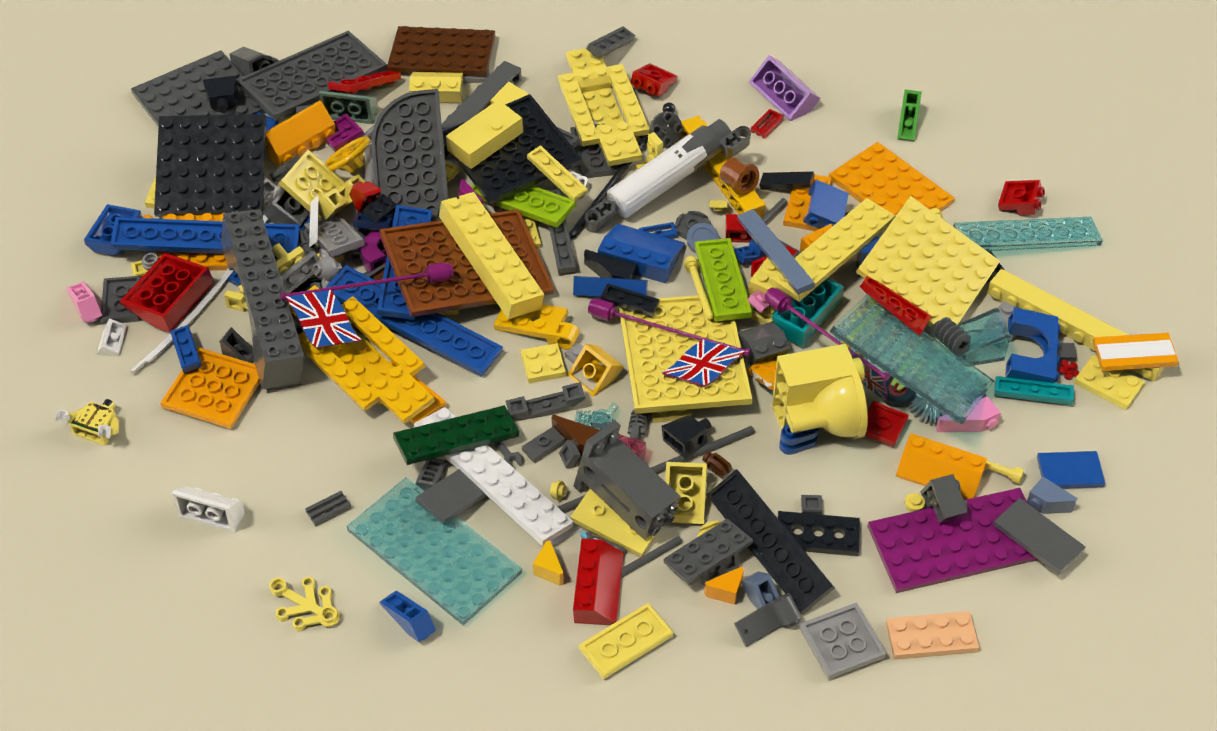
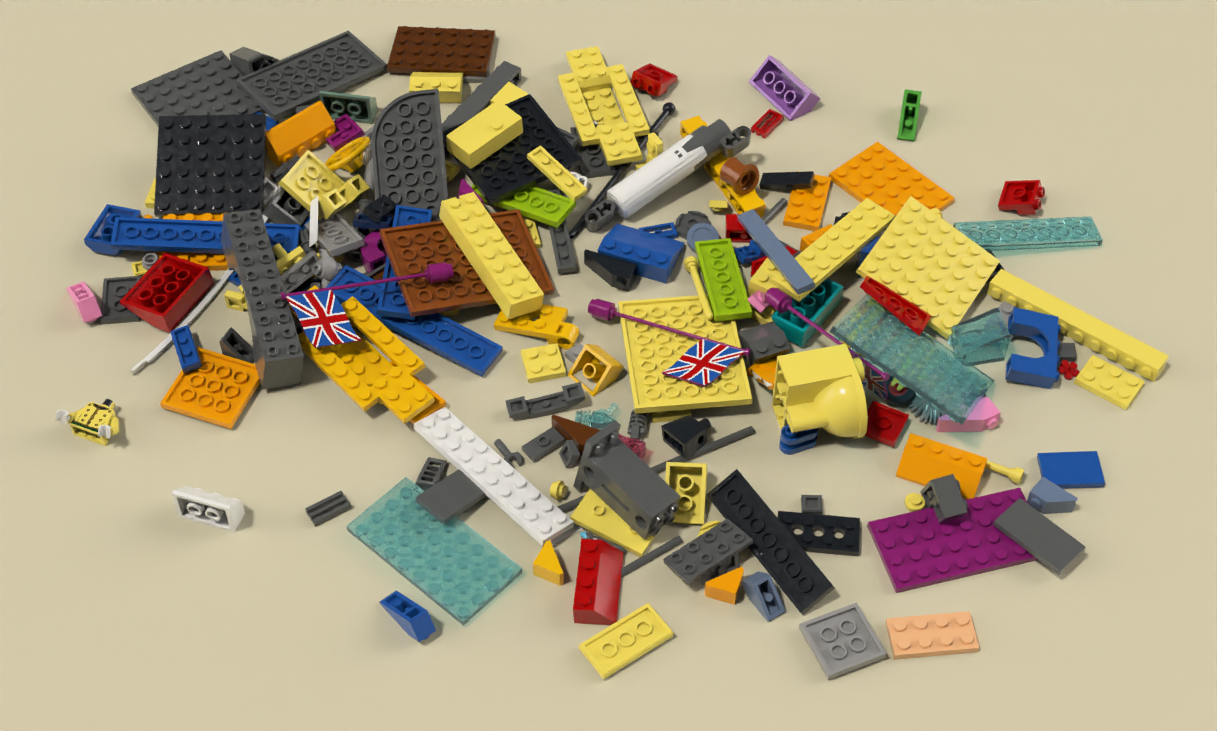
white slope [97,318,127,356] -> none
black torso [203,76,238,113] -> none
light yellow plant [269,577,340,631] -> none
red wing [327,71,401,94] -> none
red slope [349,181,381,212] -> none
dark green plate [393,405,520,465] -> none
blue tile [573,276,648,297] -> none
dark grey plate [586,26,636,58] -> none
black tile [600,283,660,317] -> none
dark grey plate [650,111,683,147] -> none
reddish brown arm [702,451,732,479] -> none
dark grey door [734,593,802,646] -> none
blue panel [803,180,849,229] -> none
dark grey piece [930,317,971,356] -> none
teal plate [994,376,1074,405] -> none
tile [1092,332,1179,371] -> none

